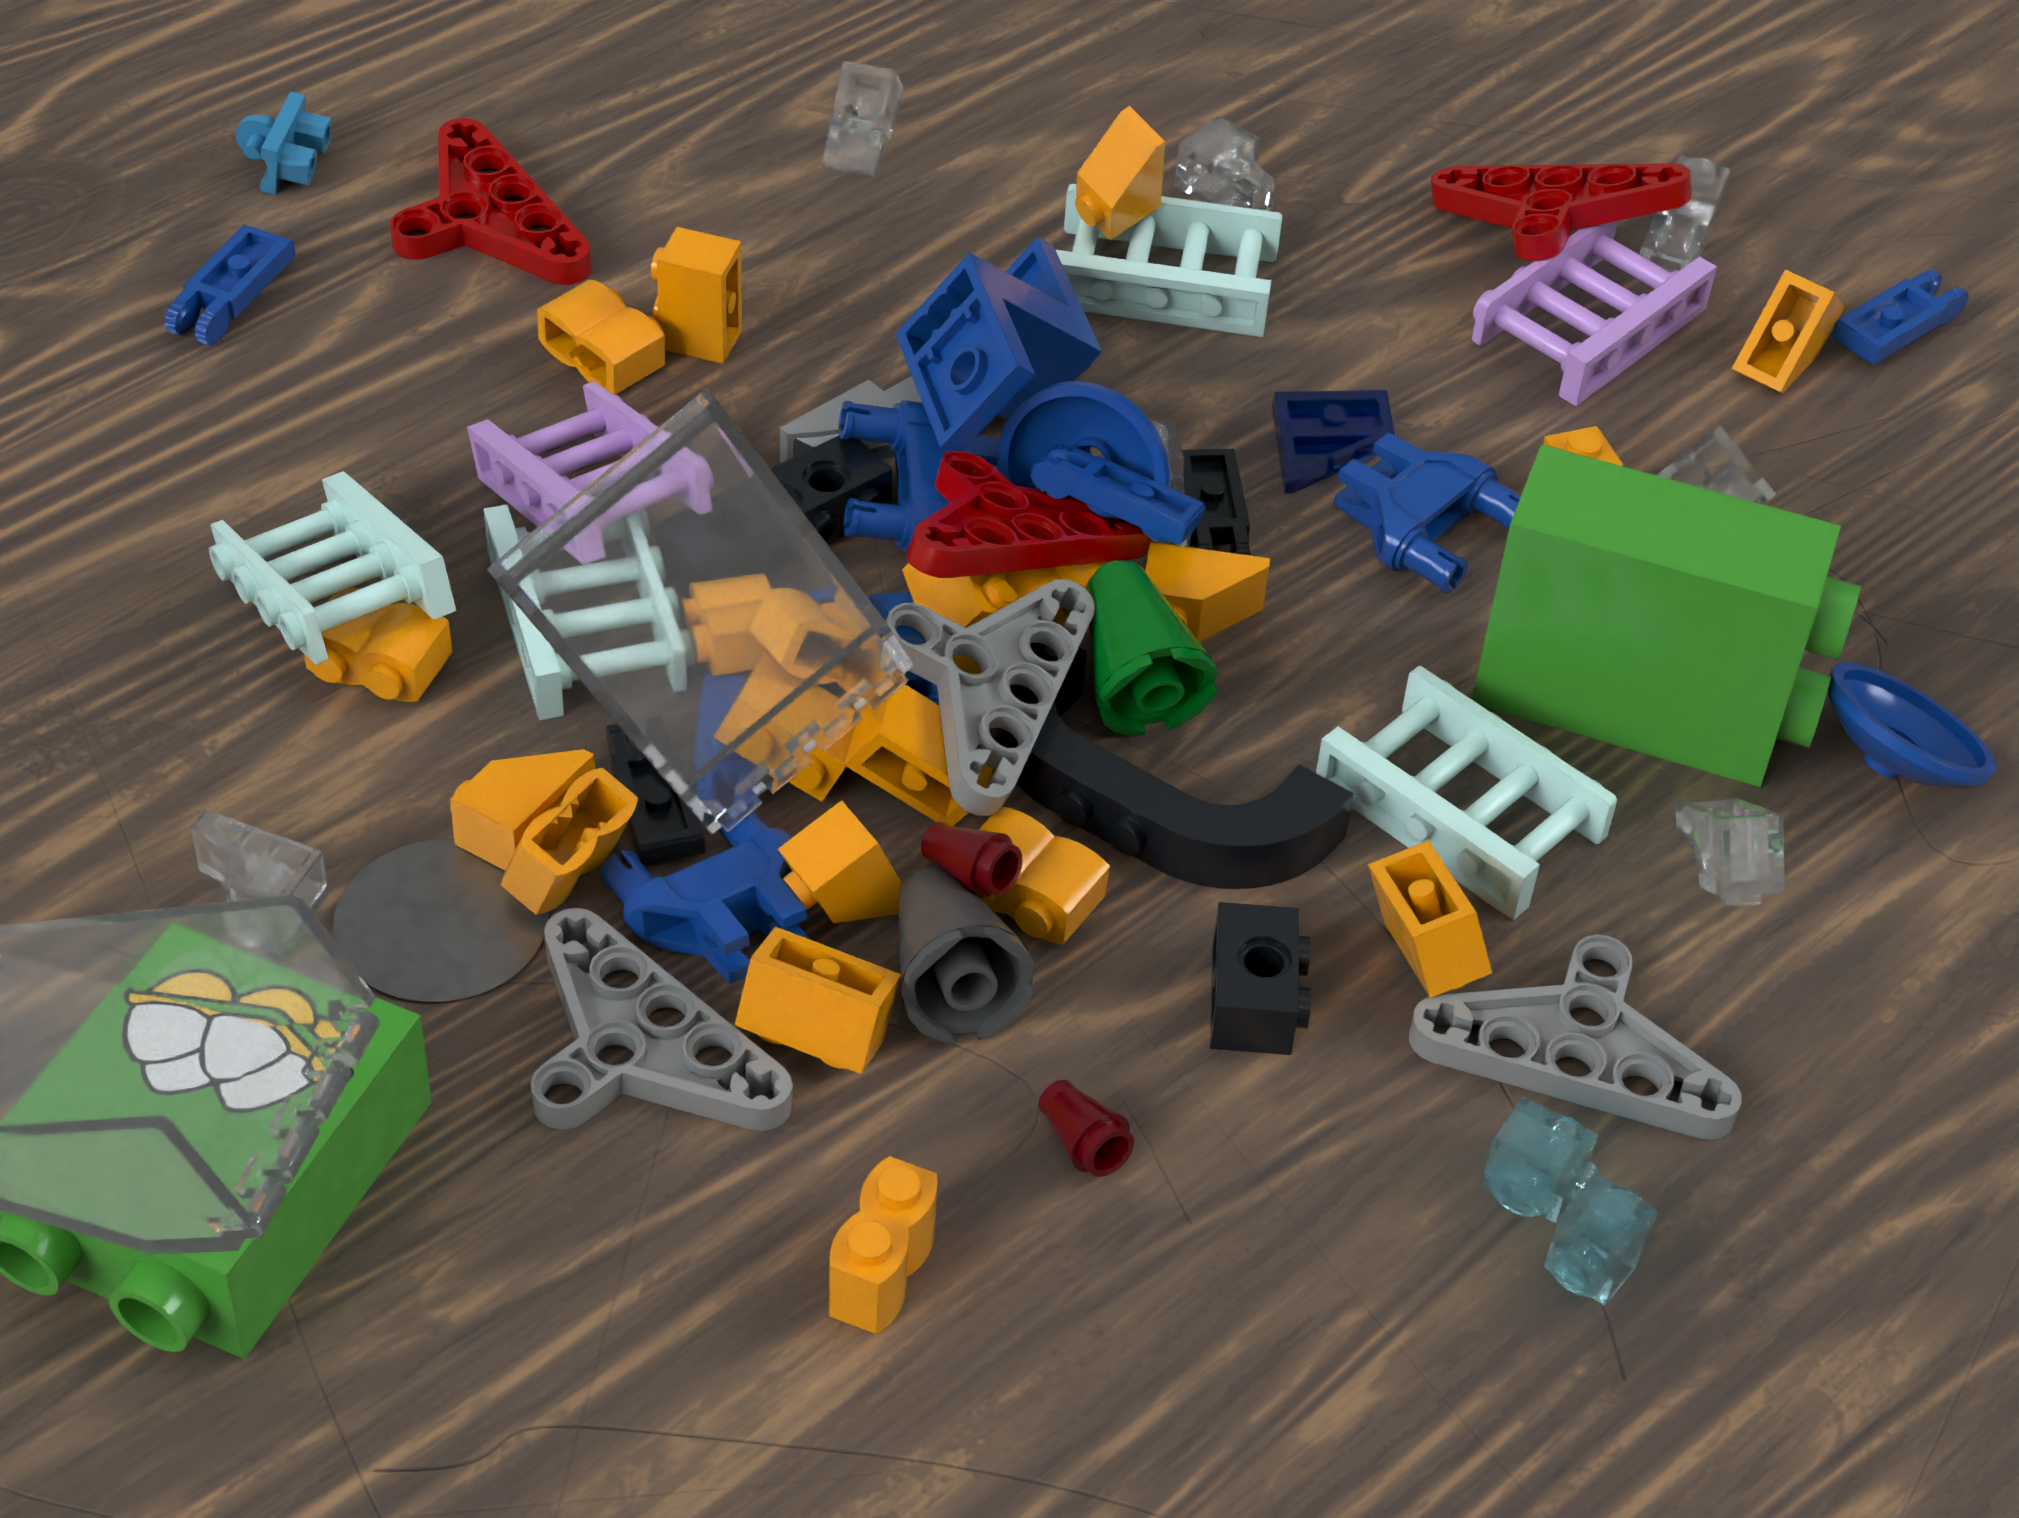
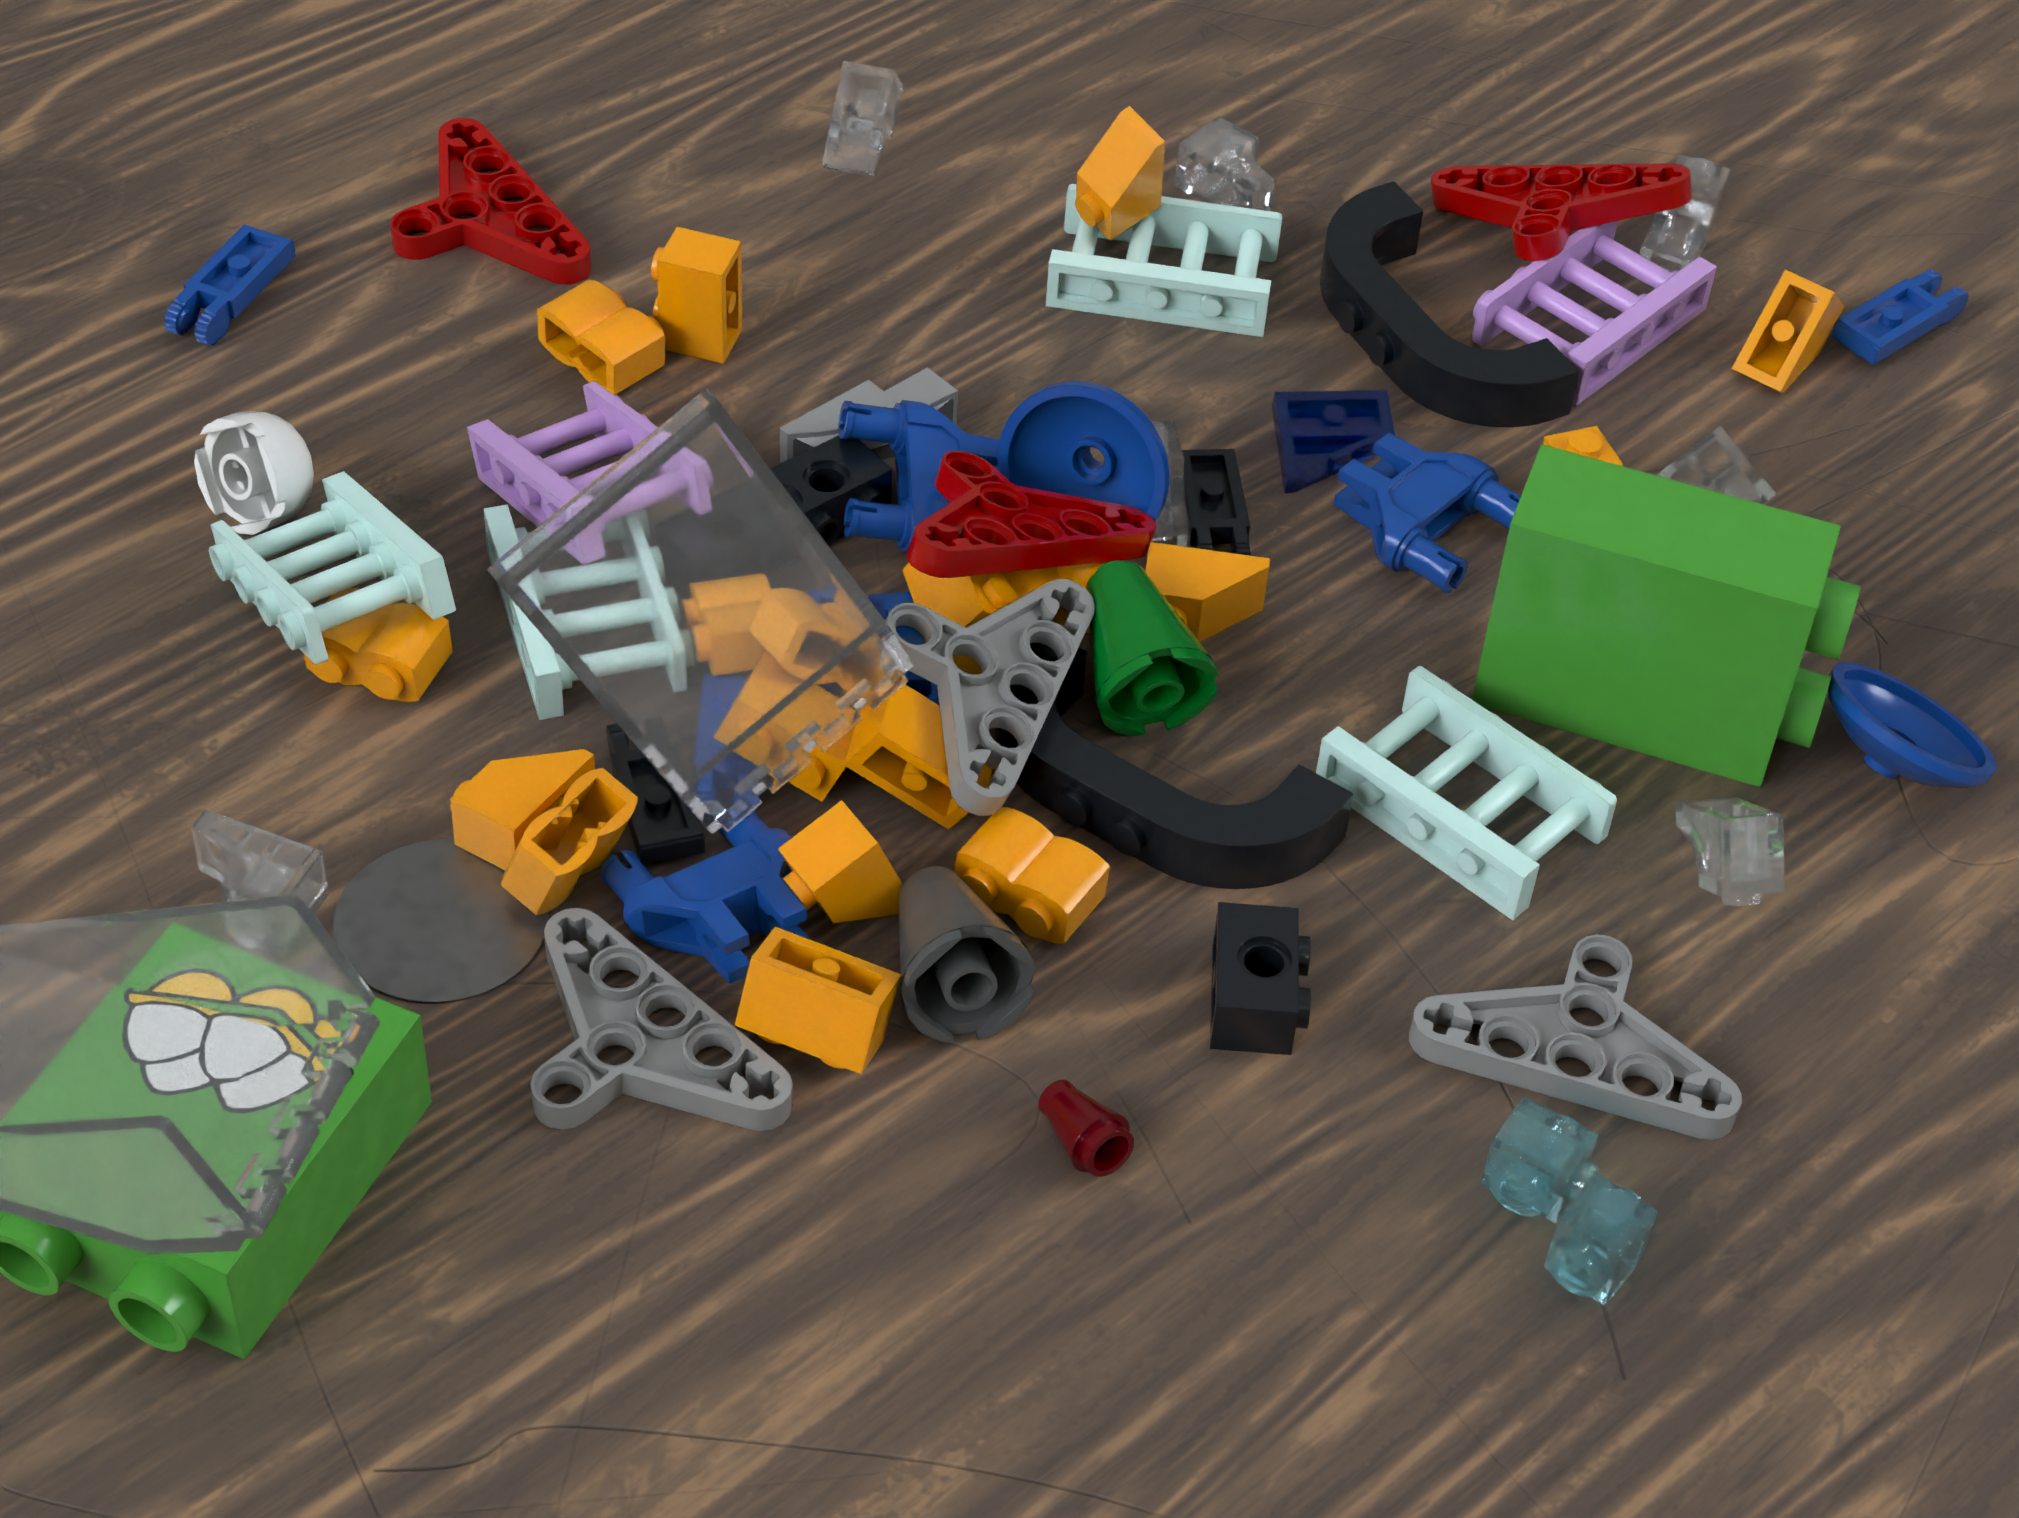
dark azure hips [235,91,331,195] -> none
light orange brick [829,1156,938,1334] -> none
blue bracket [895,236,1102,452] -> none
dark red cone [921,821,1022,897] -> none
blue hinge [1030,443,1206,545] -> none
light orange brick [1368,840,1492,998] -> none
none -> white cylinder [194,411,314,535]
none -> black arch [1320,181,1579,427]

